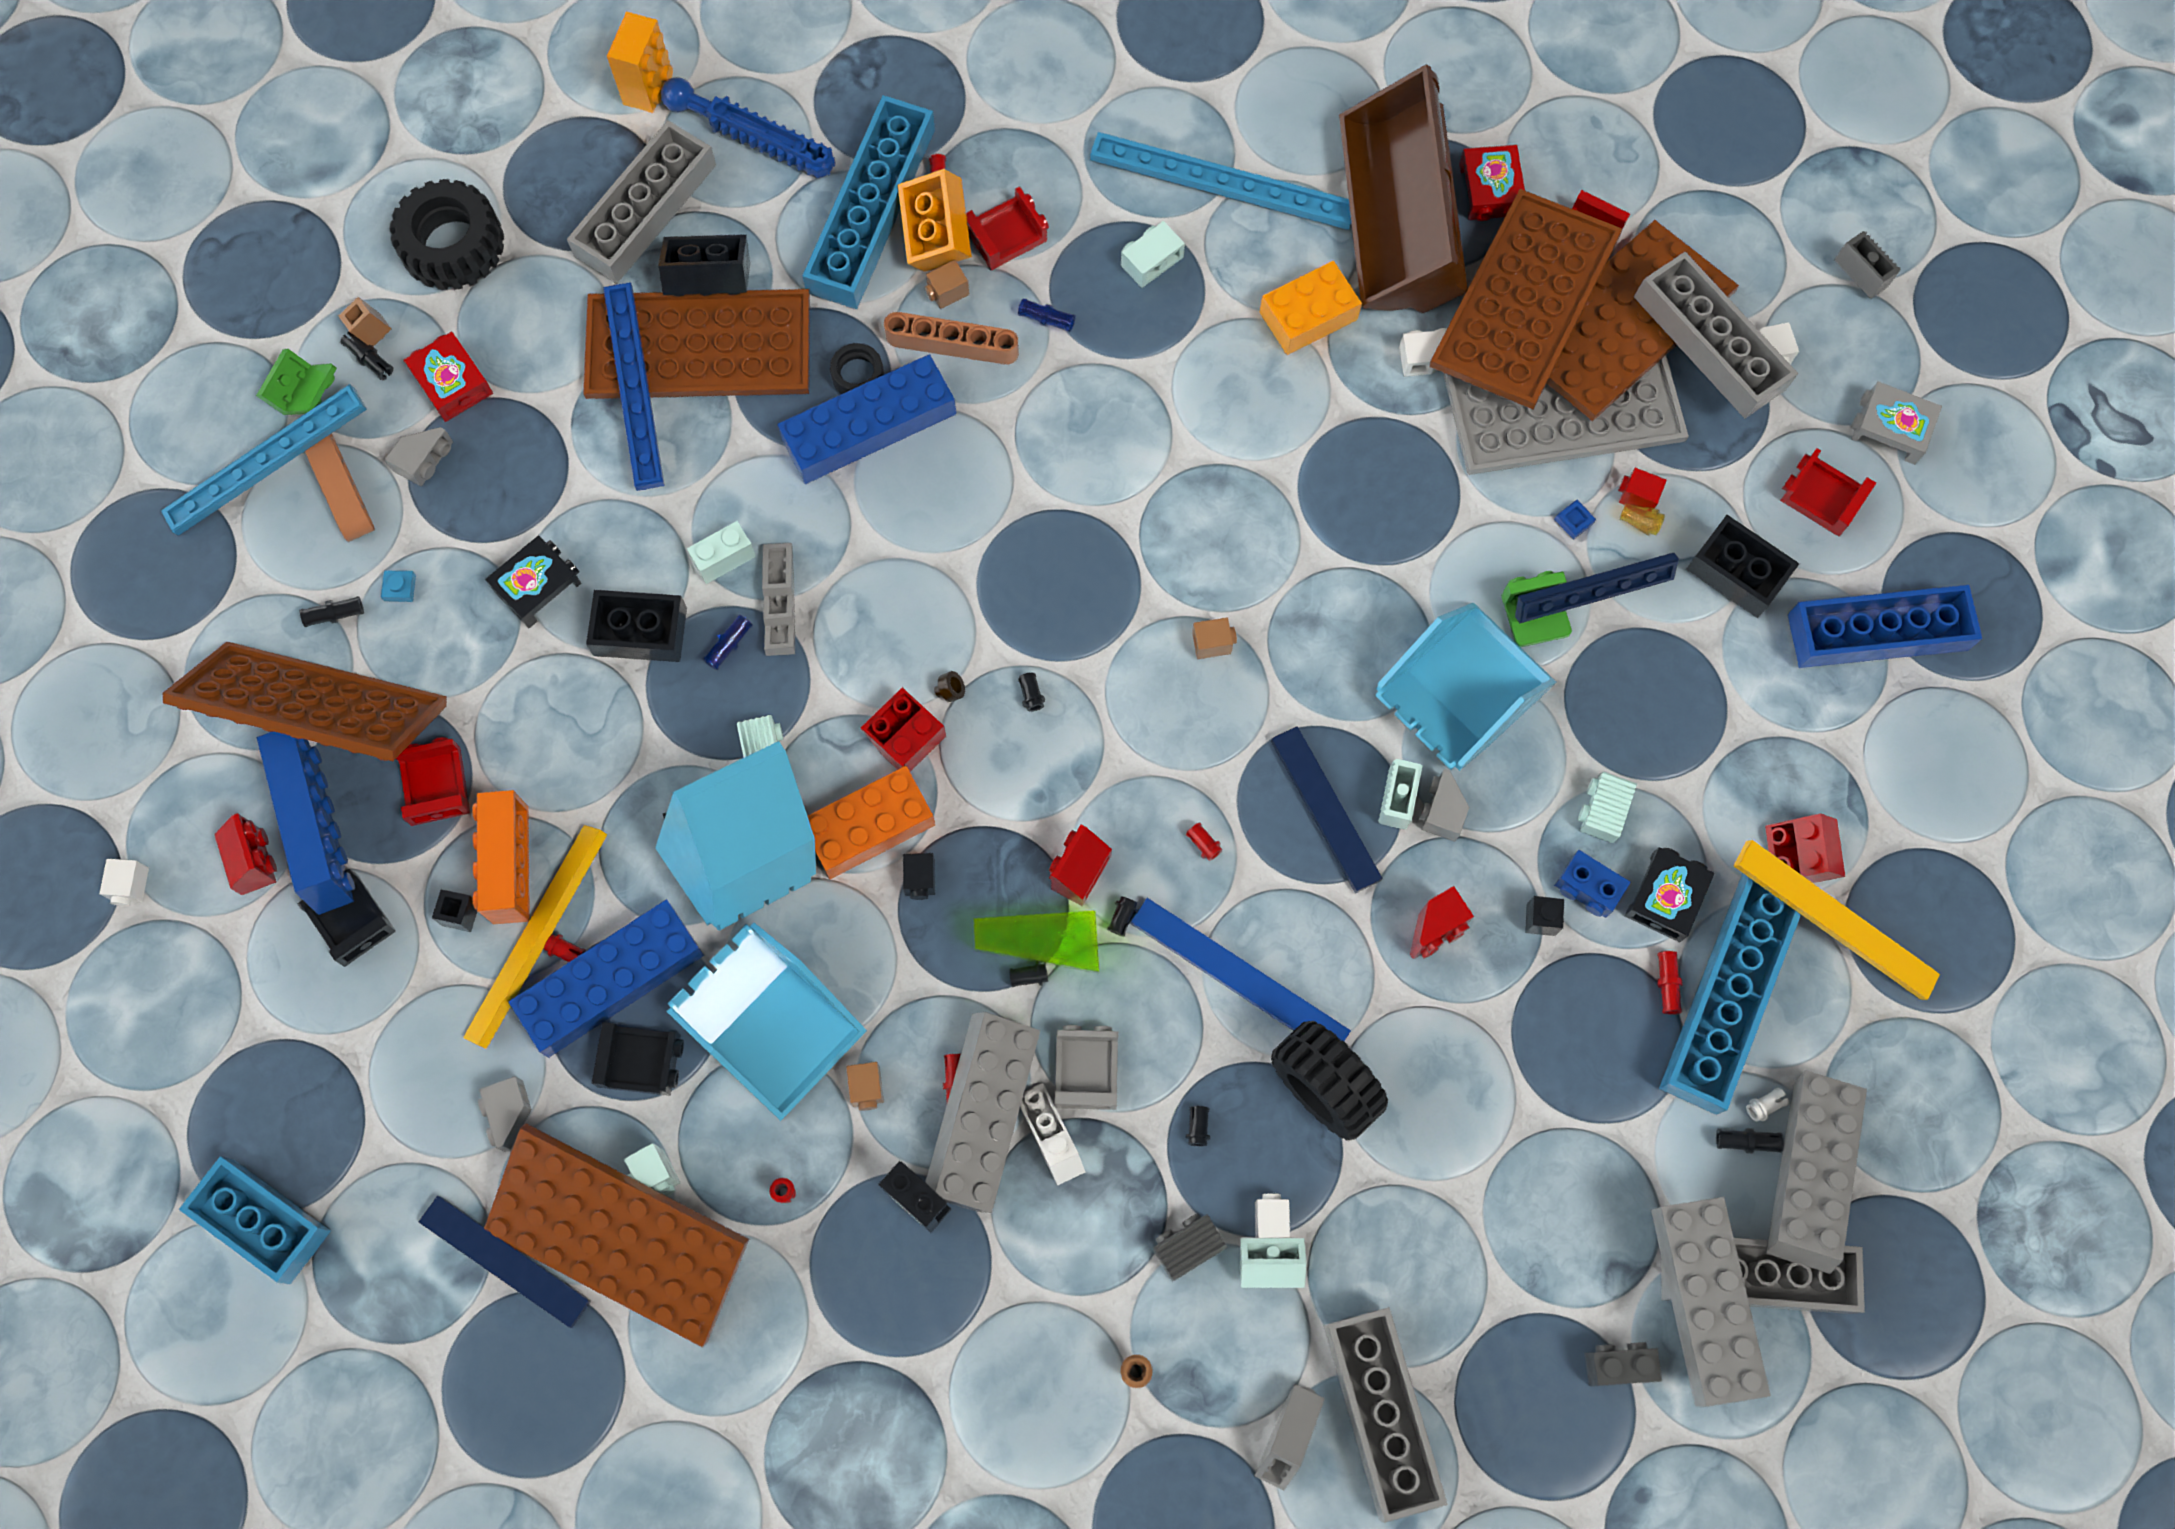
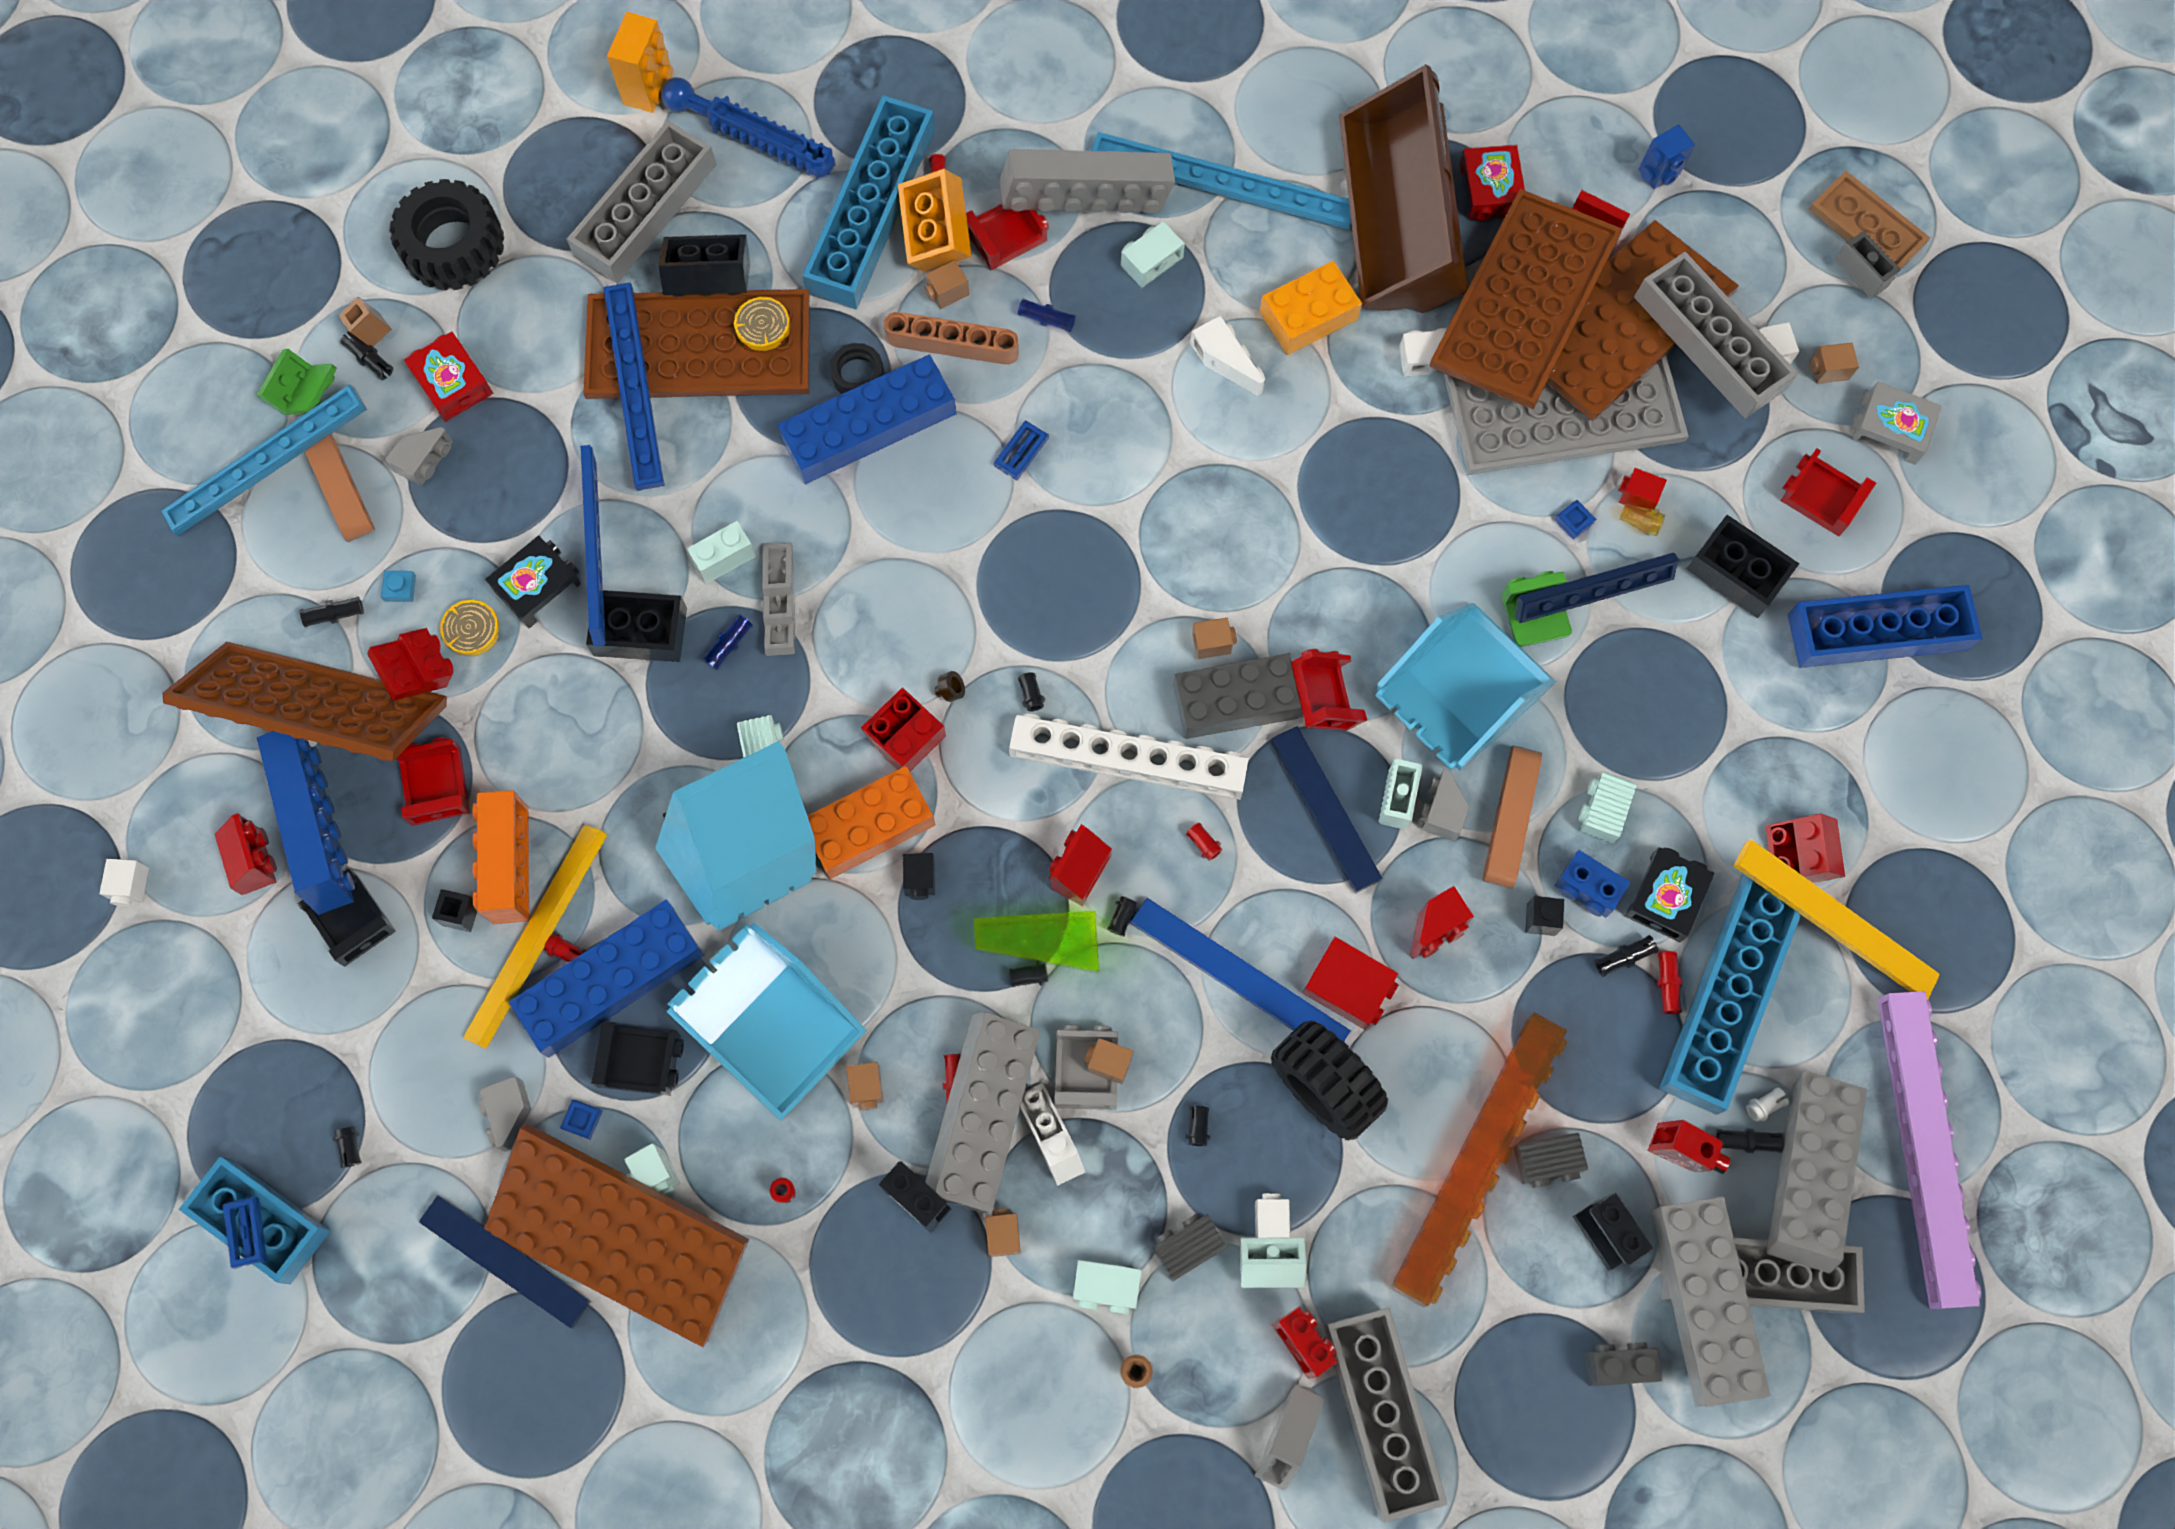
none -> blue tile [223,1197,267,1269]
none -> black pin [333,1126,362,1168]
none -> red plate [367,628,454,701]
none -> tile [440,599,500,656]
none -> blue tile [560,1099,603,1140]
none -> blue tile [580,445,606,647]
none -> tile [734,297,791,351]
none -> medium nougat brick [985,1209,1021,1257]
none -> blue tile [994,420,1049,481]
none -> light grey brick [999,149,1175,214]
none -> white brick [1009,713,1249,800]
none -> light aqua brick [1073,1260,1141,1315]
none -> medium nougat brick [1084,1038,1134,1084]
none -> dark grey brick [1173,653,1302,739]
none -> white slope [1190,316,1265,396]
none -> red plate [1271,1307,1337,1379]
none -> red panel [1291,649,1367,731]
none -> red brick [1302,937,1399,1030]
none -> clear orange brick [1390,1012,1567,1308]
none -> nougat beam [1483,745,1542,889]
none -> dark grey brick [1513,1133,1588,1188]
none -> black panel [1572,1193,1654,1271]
none -> black pin [1594,935,1658,977]
none -> blue brick [1638,124,1695,189]
none -> red torso [1647,1120,1730,1174]
none -> medium nougat plate [1808,171,1930,270]
none -> medium nougat brick [1810,342,1859,384]
none -> lavender brick [1878,991,1981,1309]

